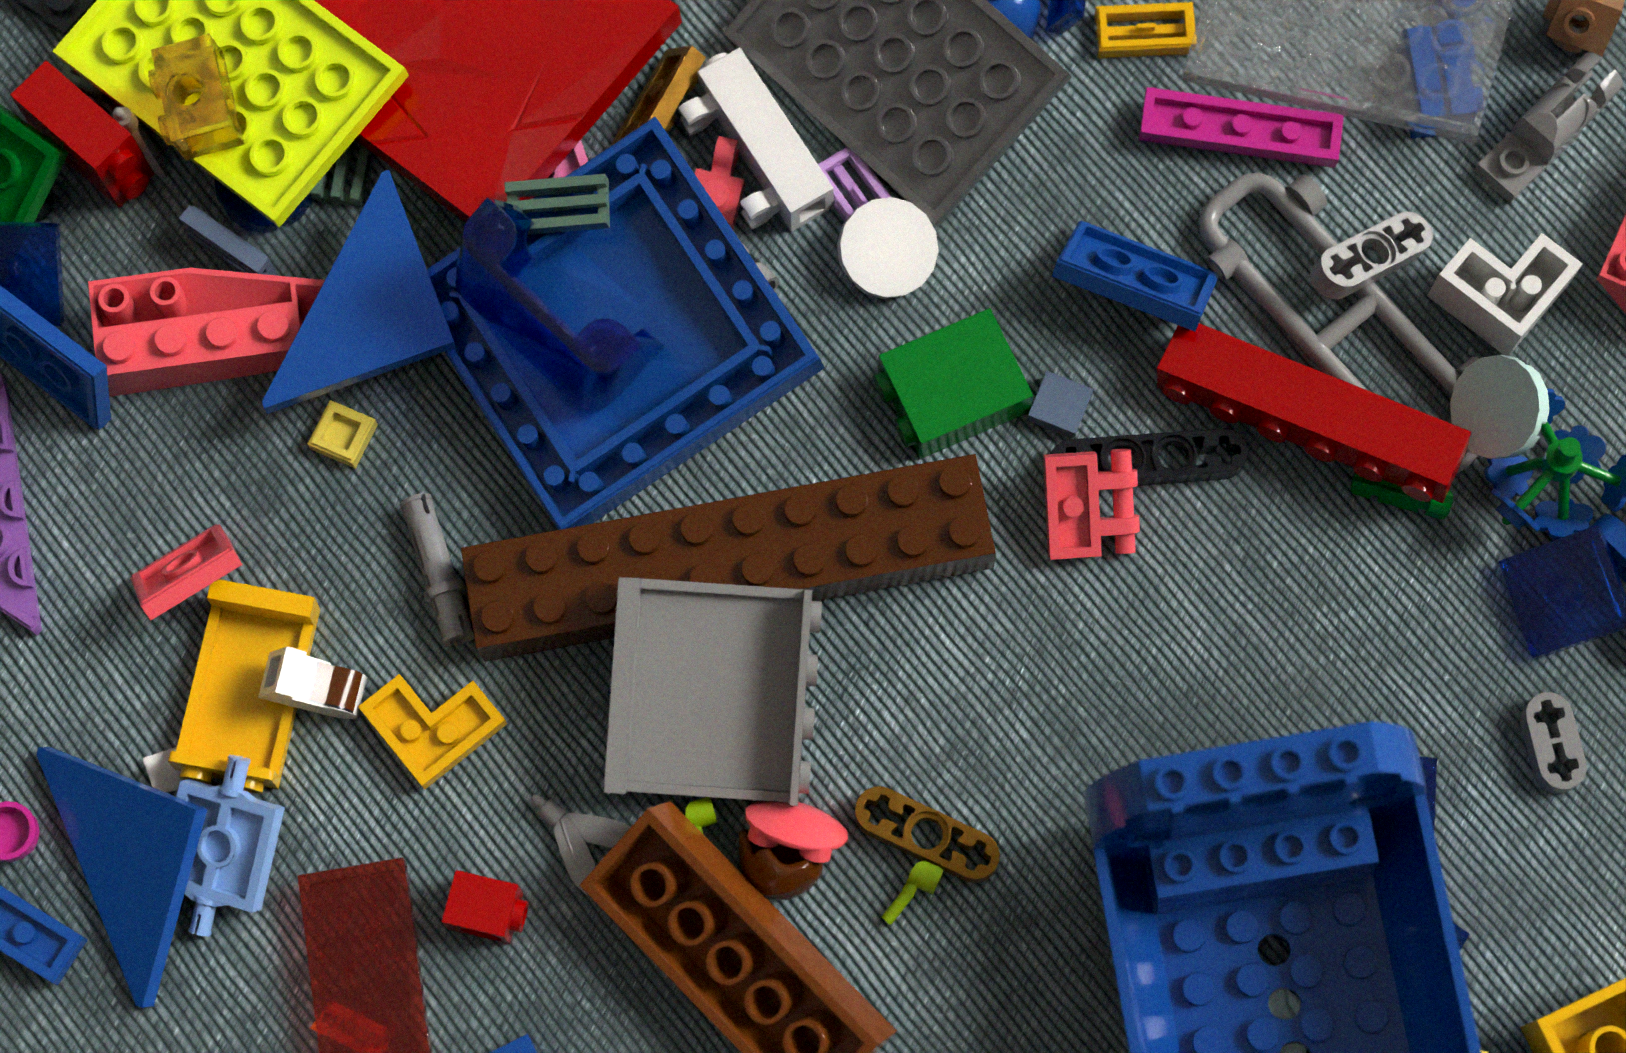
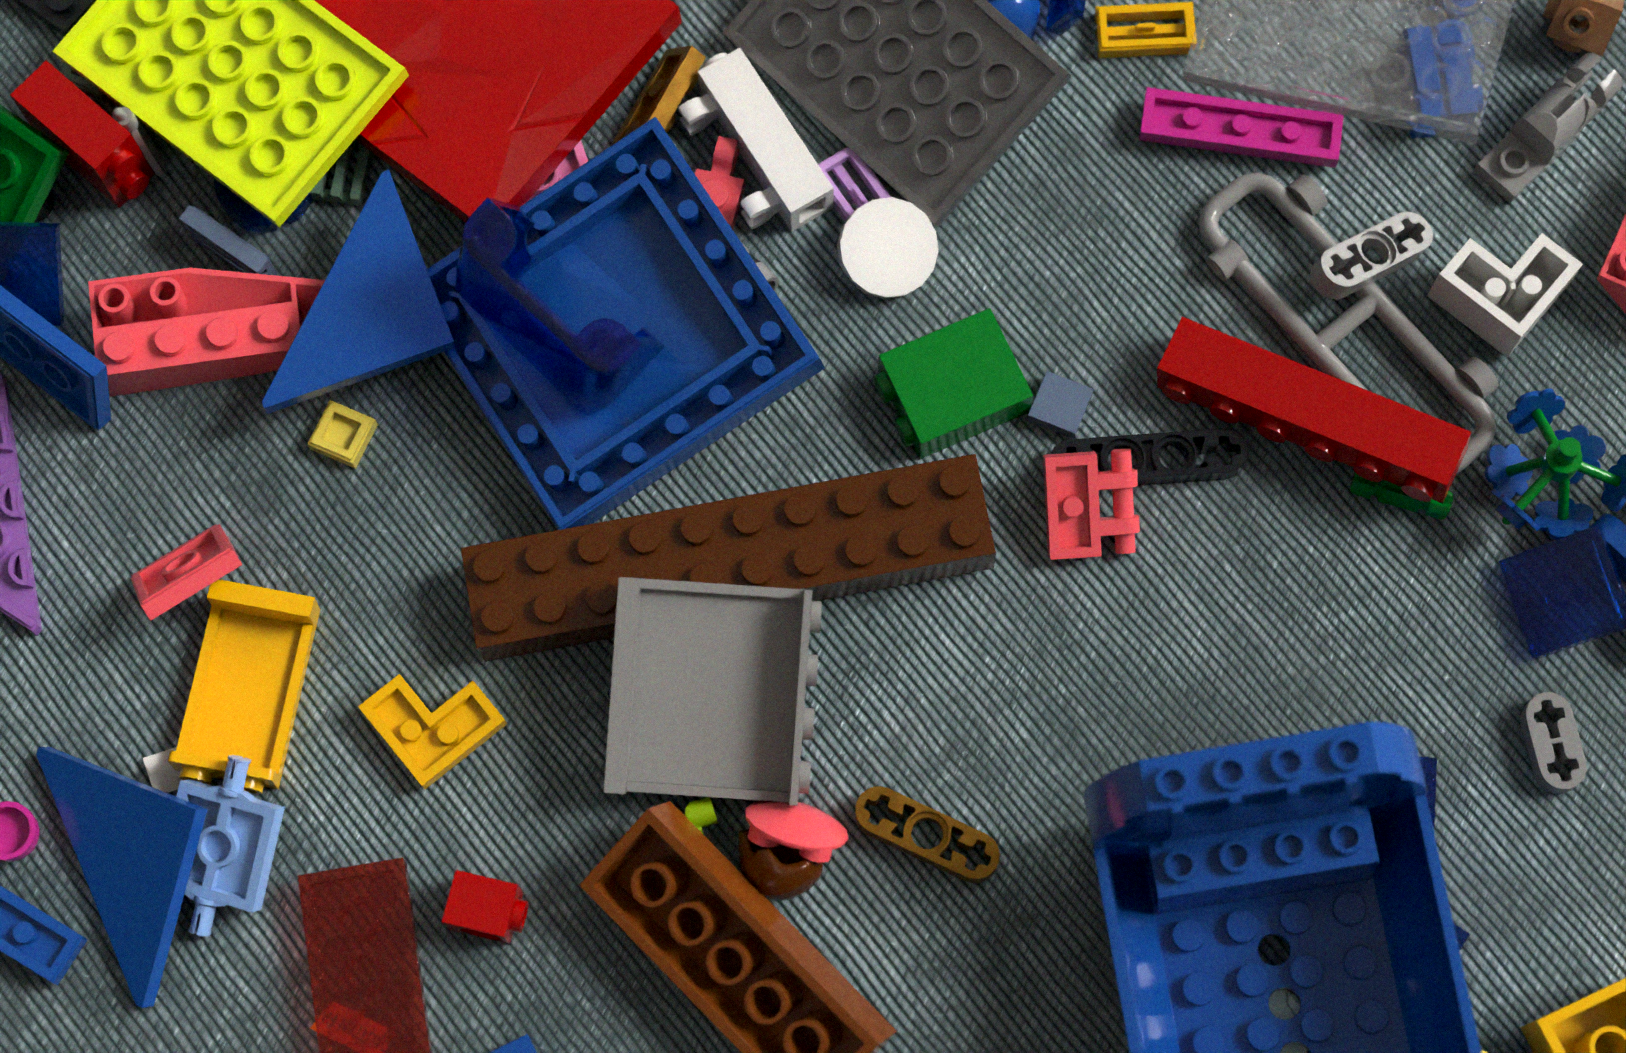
clear yellow brick [148,33,244,160] -> none
white leg [258,646,367,719] -> none
light grey pin [400,493,475,647] -> none
sand green tile [505,174,610,236] -> none
light grey piece [531,794,631,895] -> none
lime hand [881,861,943,925] -> none
blue tile [1052,221,1219,332] -> none
light aqua tile [1450,355,1549,459] -> none

